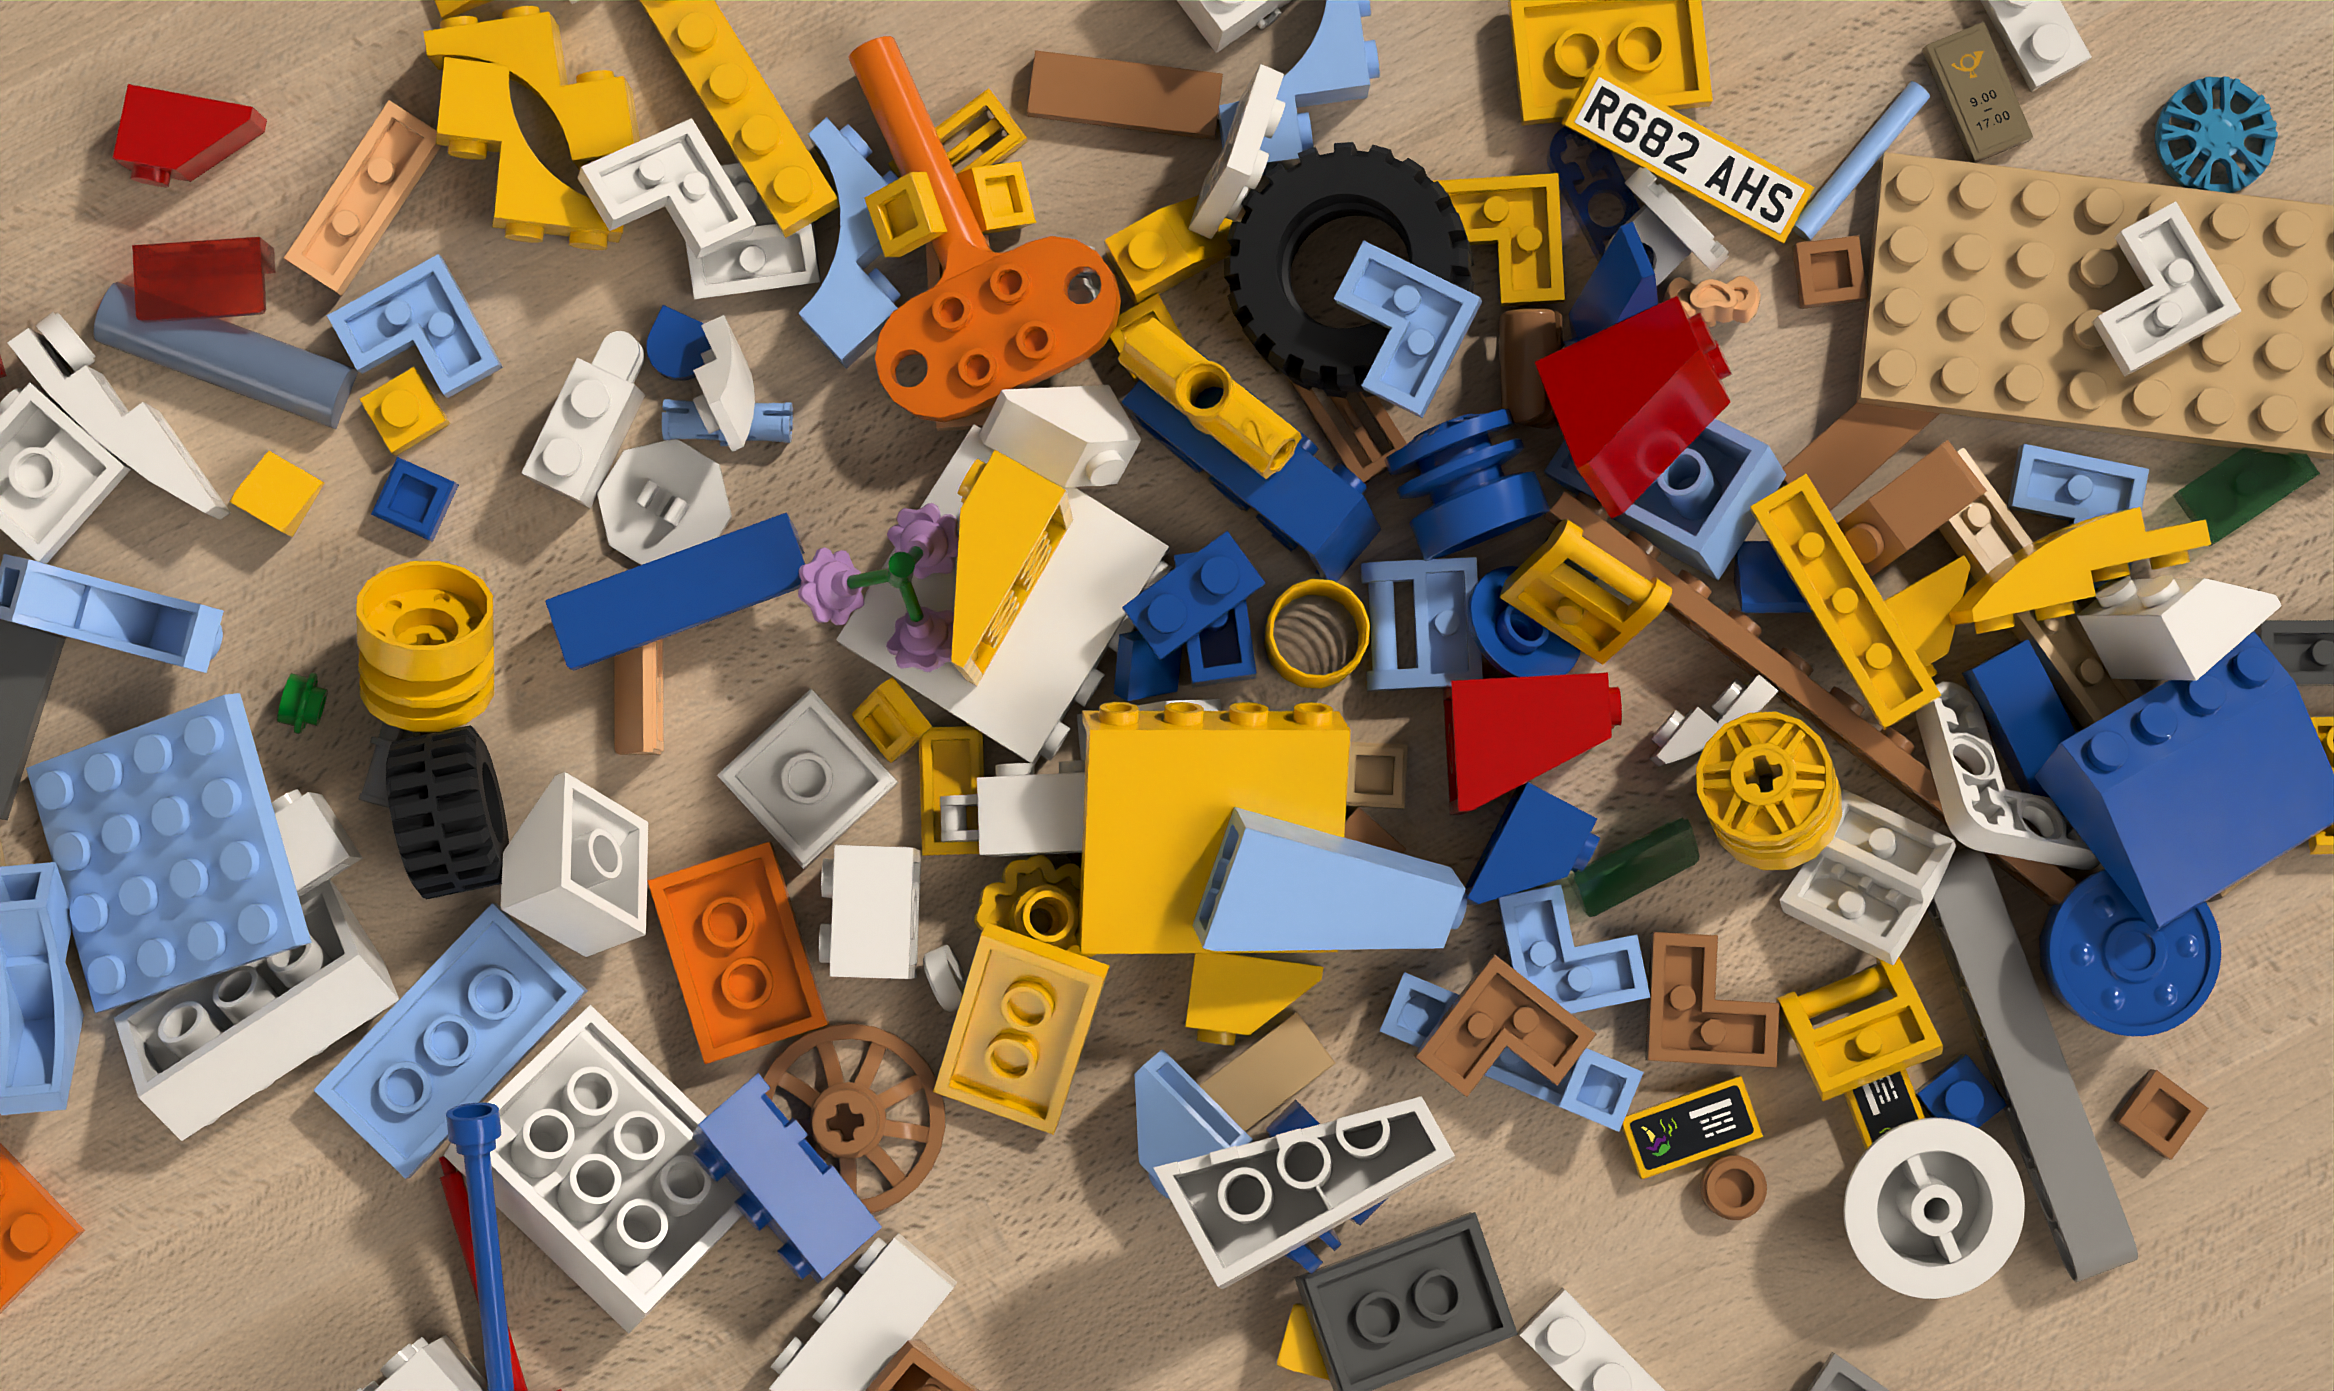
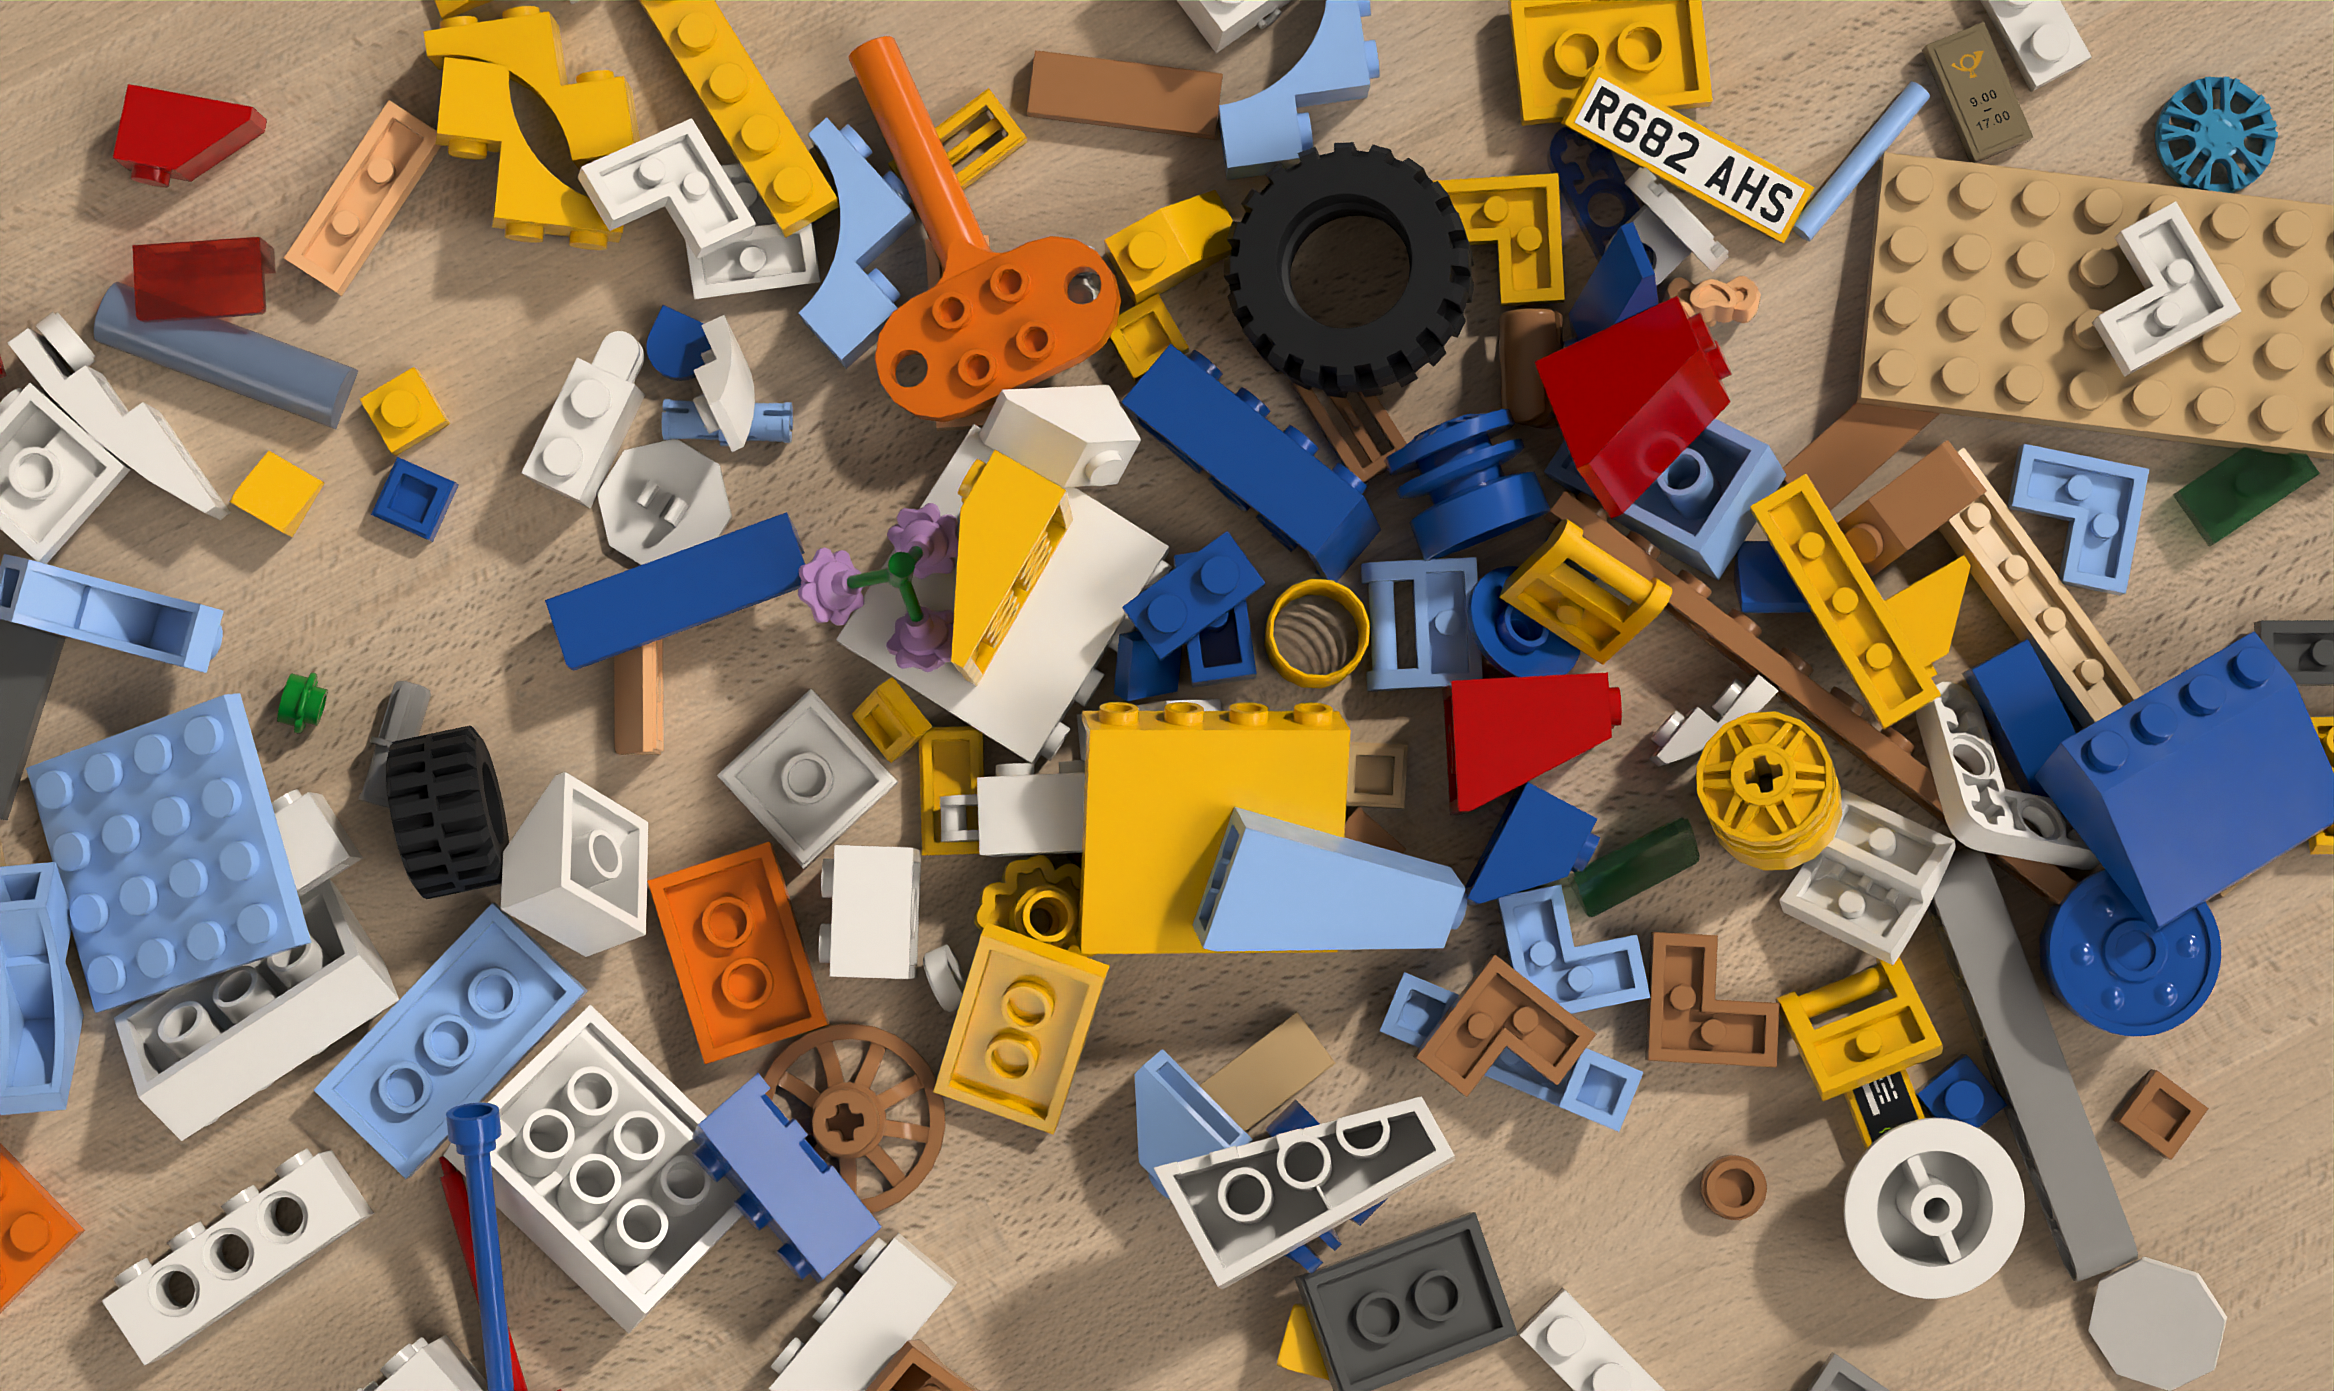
light blue plate [327,254,503,398] -> none
yellow wheel [356,561,494,732] -> none
yellow plate [864,172,947,257] -> none
yellow plate [957,161,1036,234] -> none
yellow piece [1117,317,1302,479] -> none
yellow slope [1185,953,1324,1046] -> none
white plate [1188,64,1285,239] -> none
light blue plate [1334,240,1482,418] -> none
tile [1621,1075,1763,1179] -> none
medium nougat tile [1792,235,1867,309] -> none
yellow slope [1949,507,2211,634] -> none
white slope [2077,575,2282,681] -> none
none -> white brick [102,1148,374,1366]
none -> white piece [2088,1257,2227,1391]

